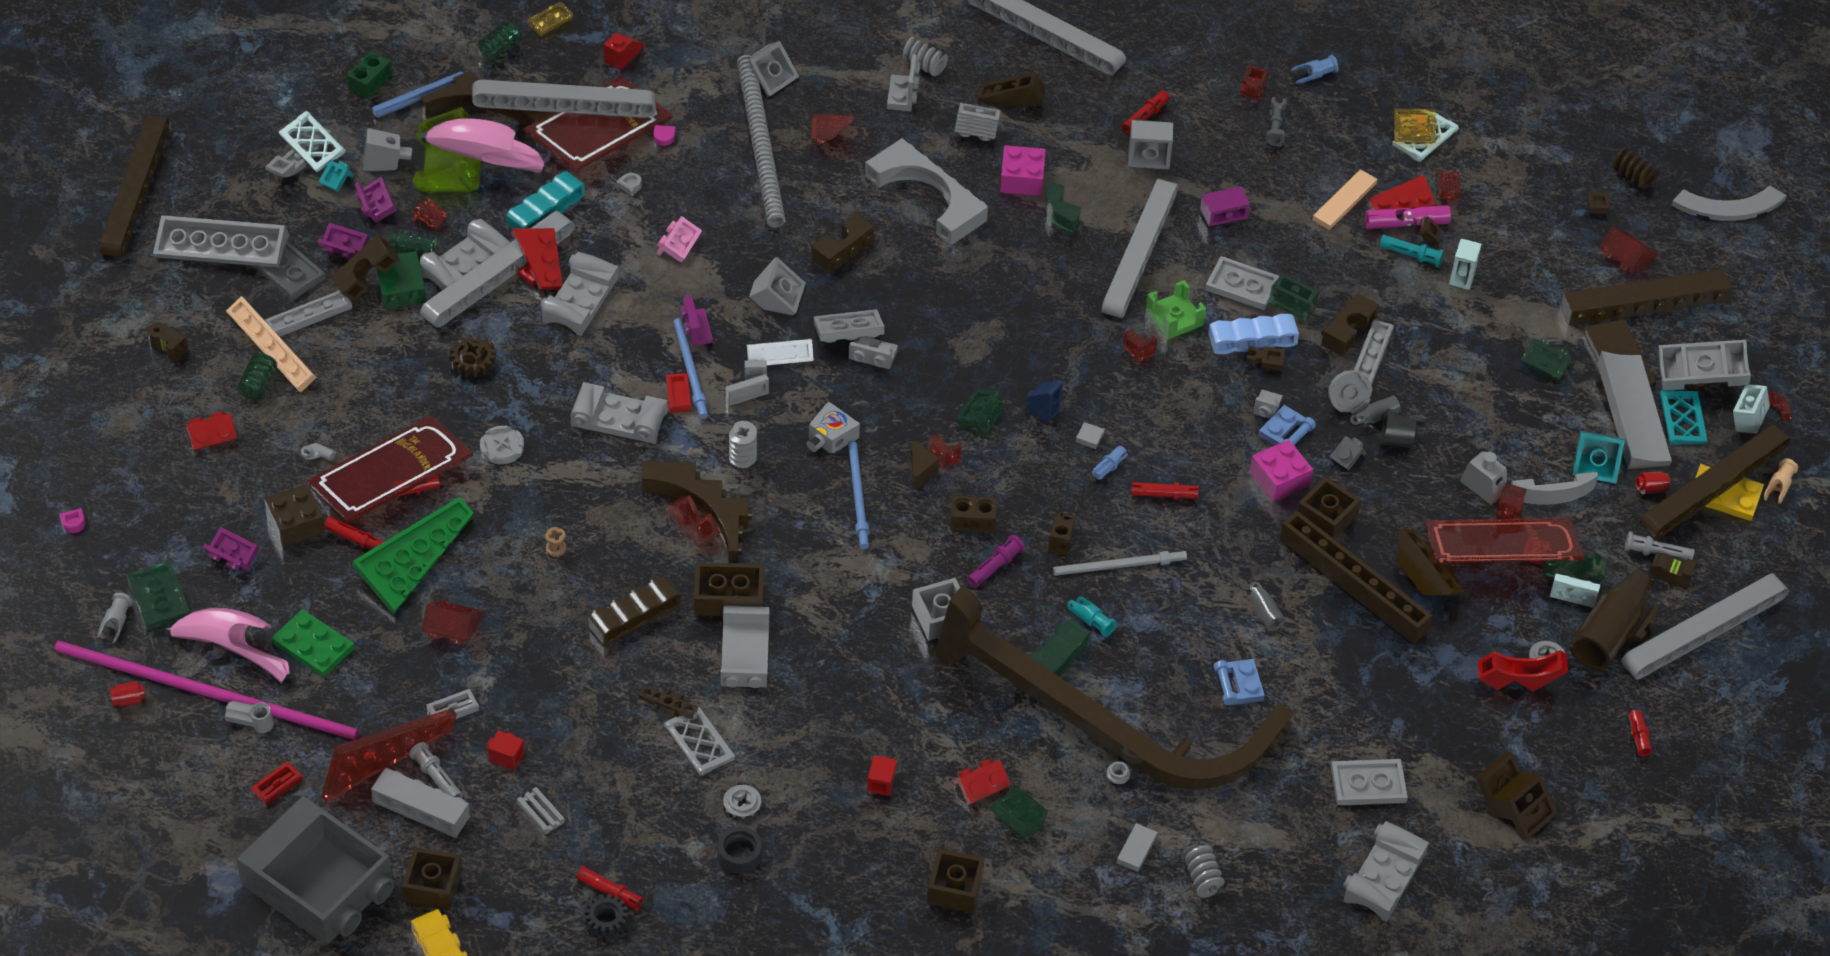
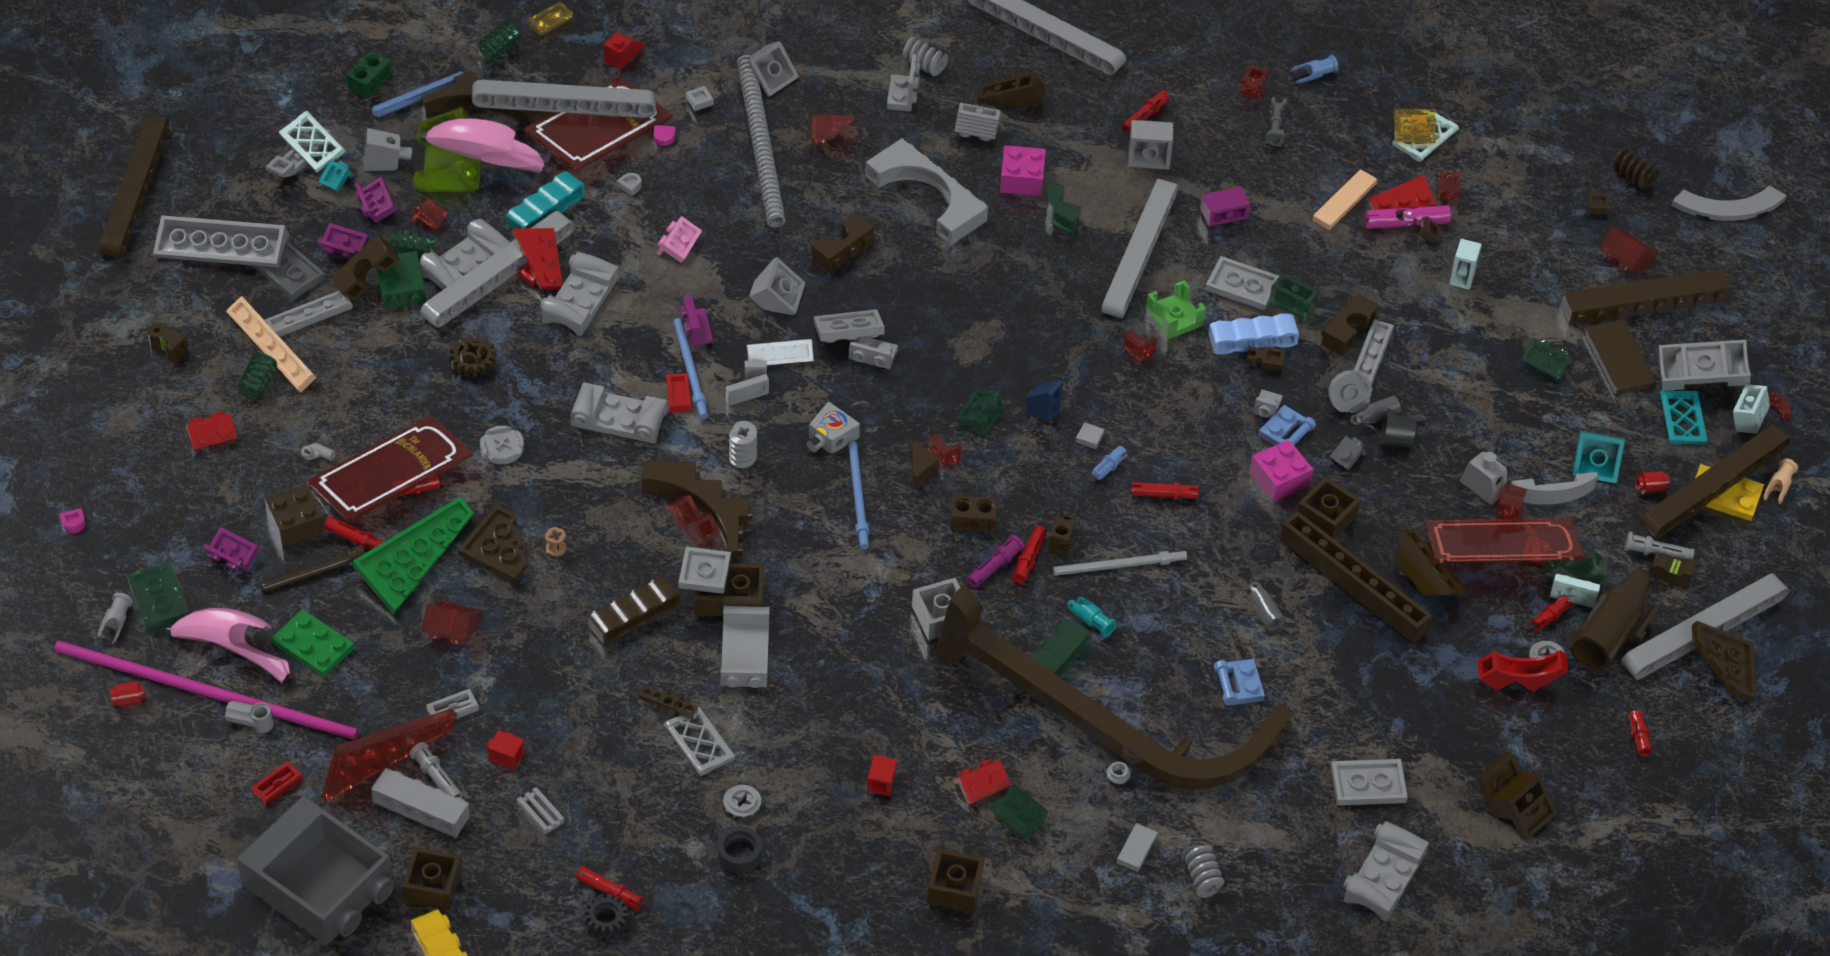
teal pin [1380,235,1445,268] -> none
light grey arch [1598,351,1672,469] -> none
none -> dark brown piece [260,545,365,592]
none -> dark brown plate [458,504,527,583]
none -> light grey plate [679,547,731,594]
none -> light grey plate [686,86,714,111]
none -> red pin [1012,526,1047,584]
none -> red pin [1531,595,1572,632]
none -> dark brown plate [1692,621,1757,702]

